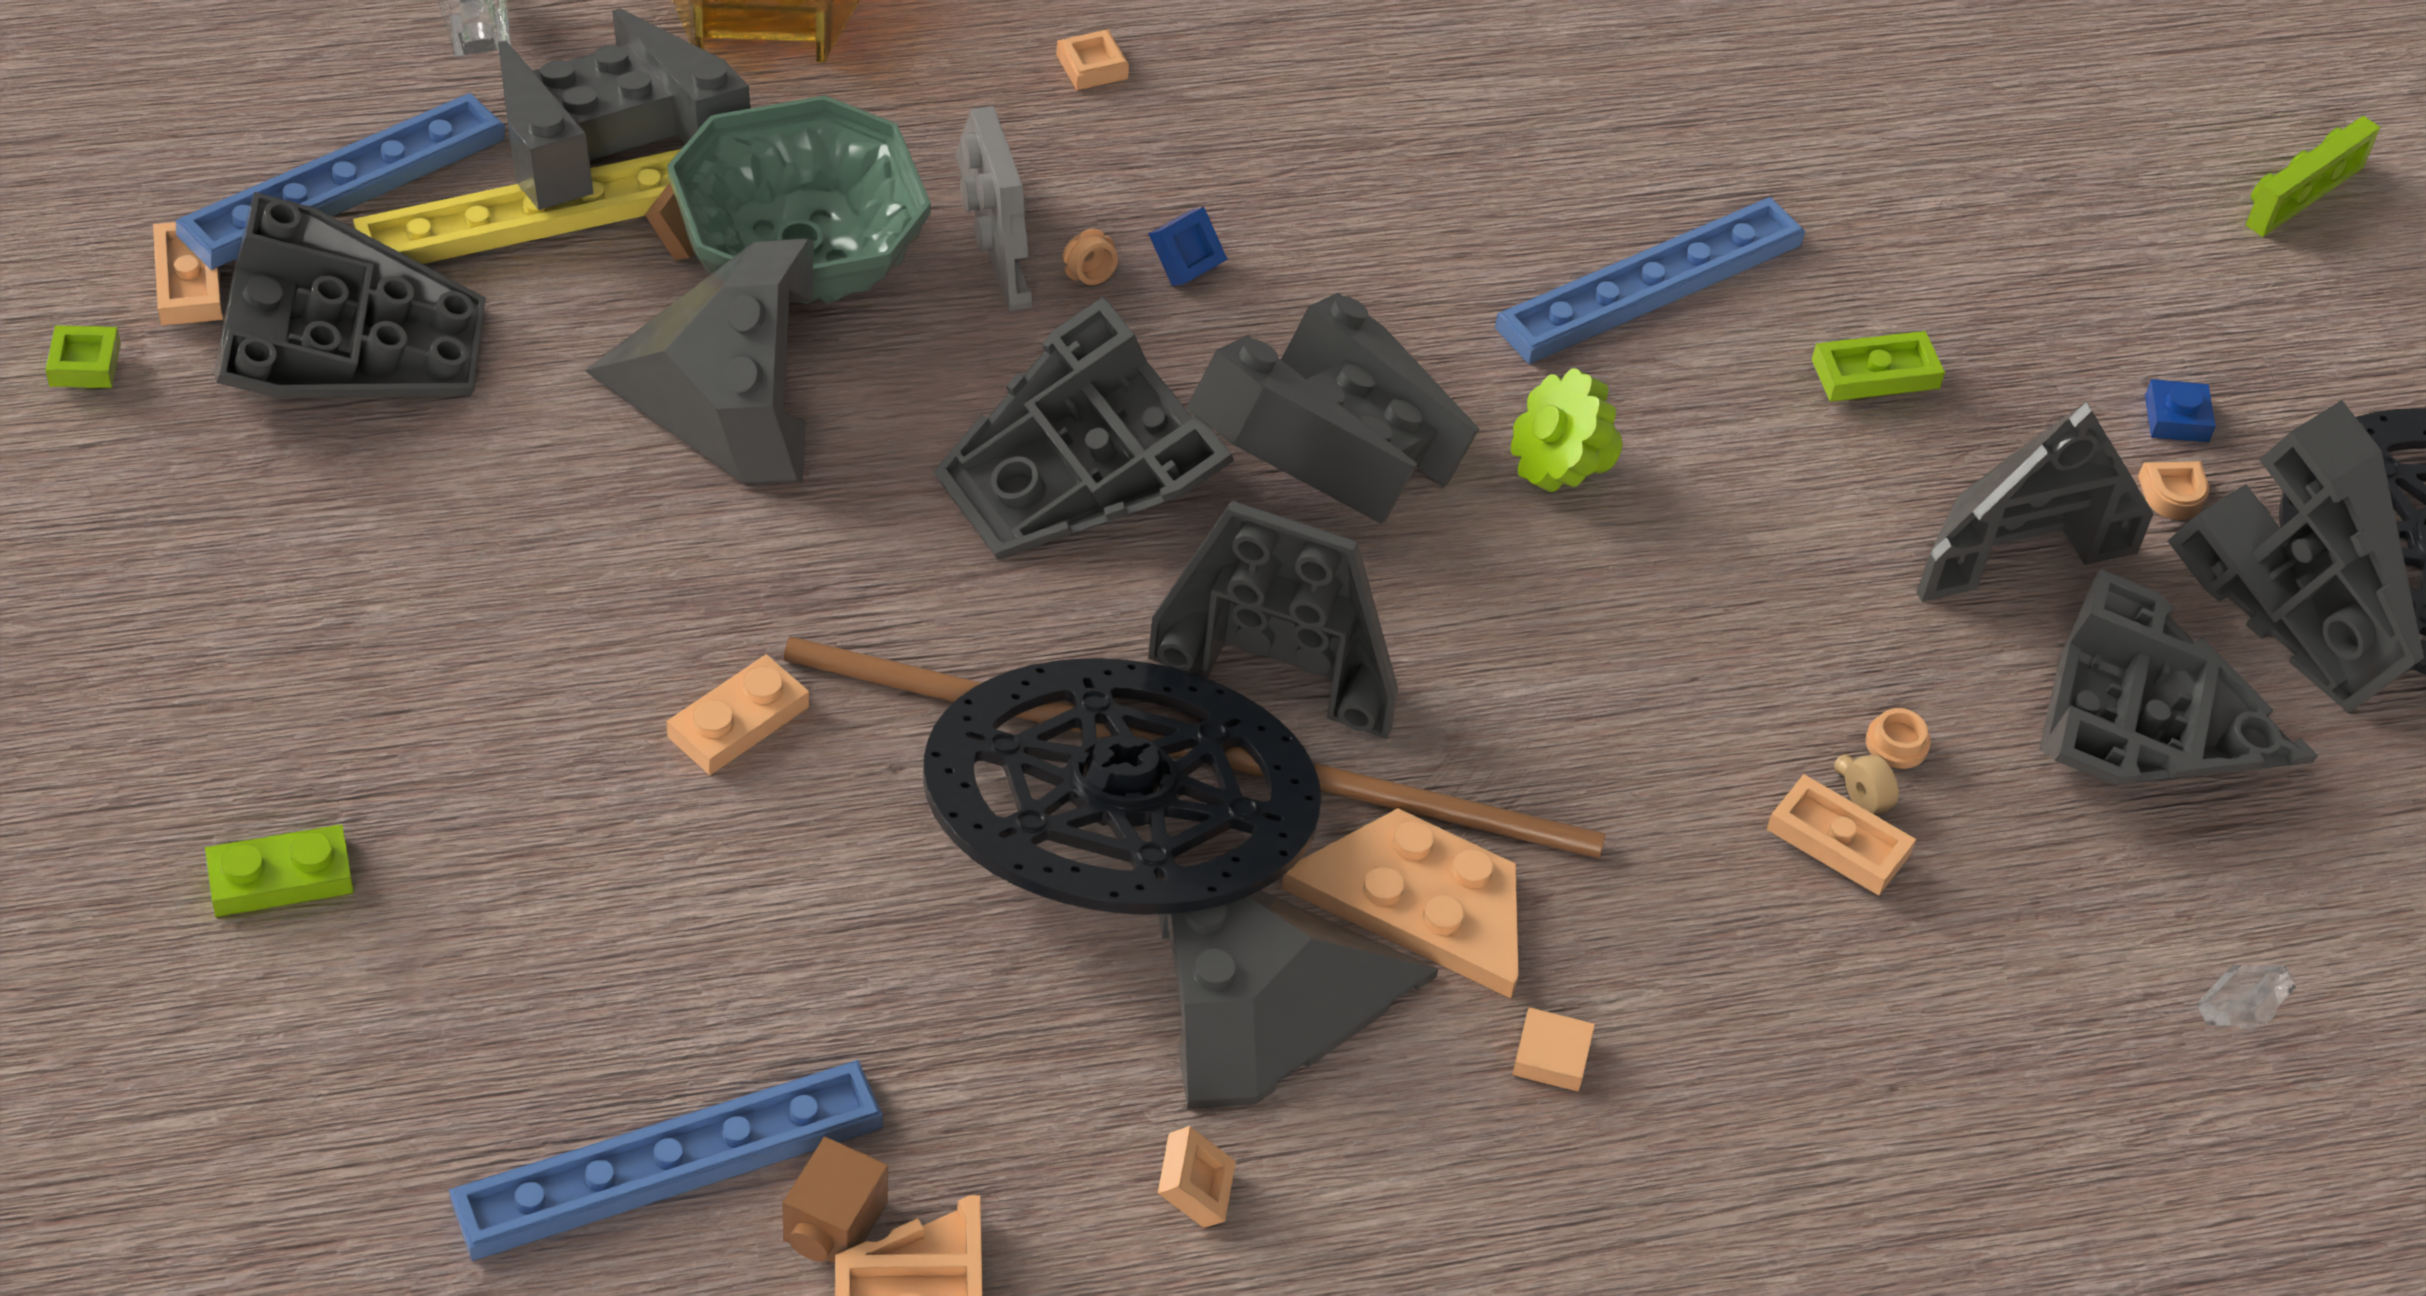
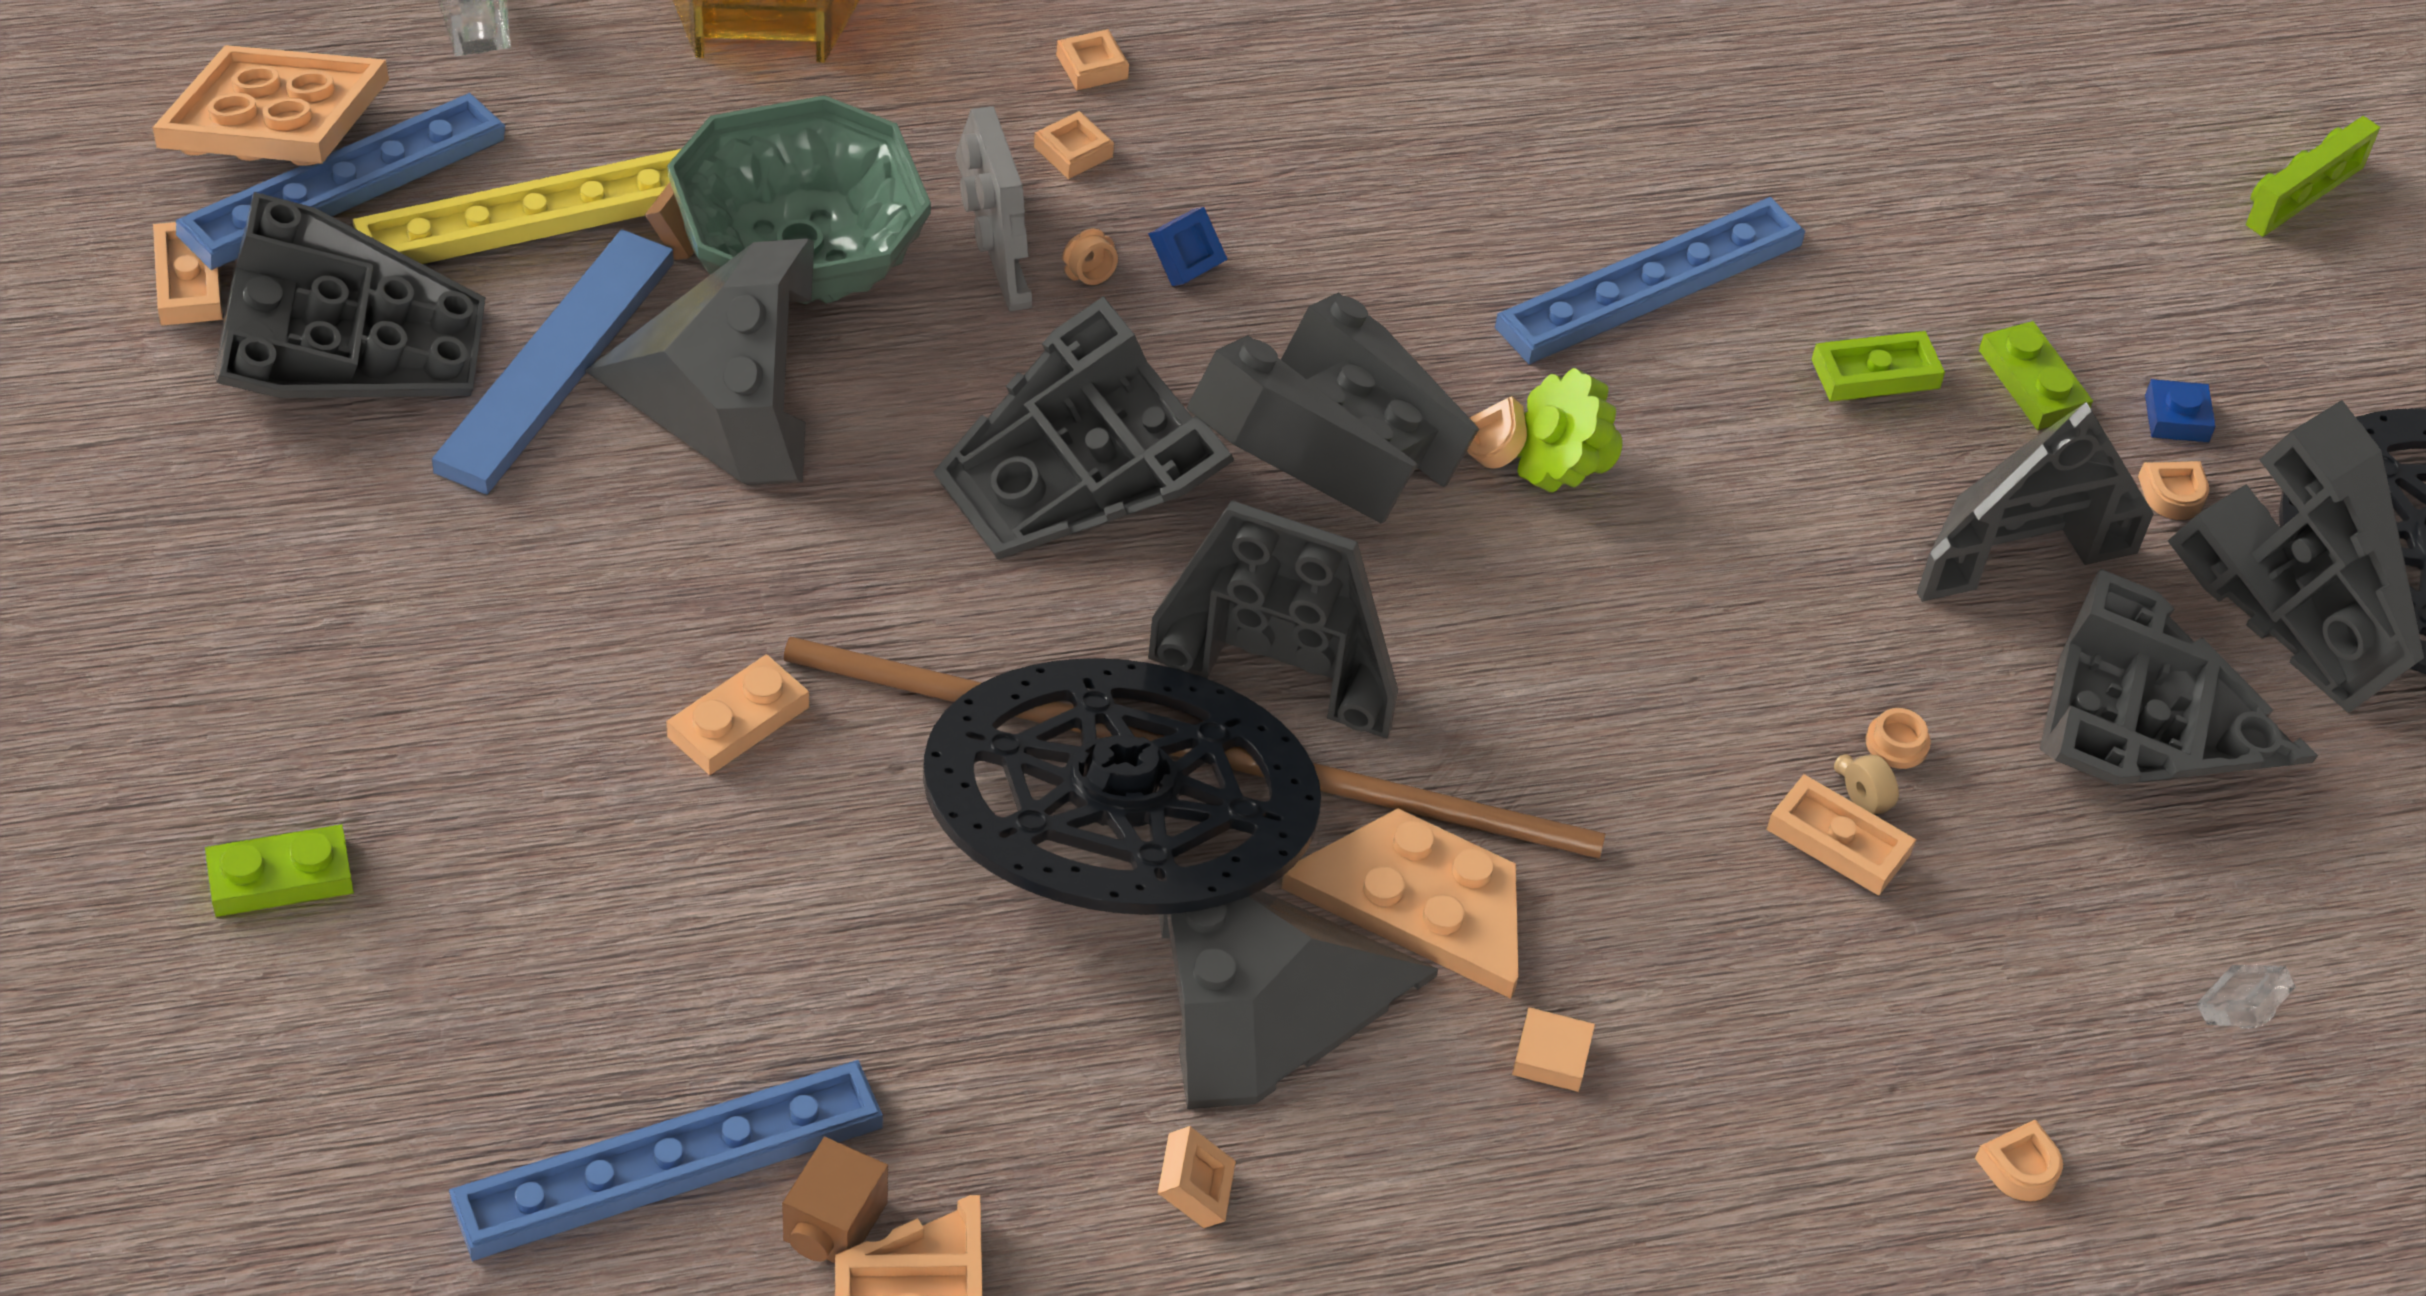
lime plate [45,325,121,388] -> none
dark grey wedge [498,8,751,210] -> none
none -> light nougat plate [152,45,389,166]
none -> medium blue tile [432,229,674,495]
none -> light nougat tile [1034,111,1114,179]
none -> light nougat tile [1467,396,1527,469]
none -> light nougat tile [1975,1120,2063,1201]
none -> lime plate [1979,321,2093,431]

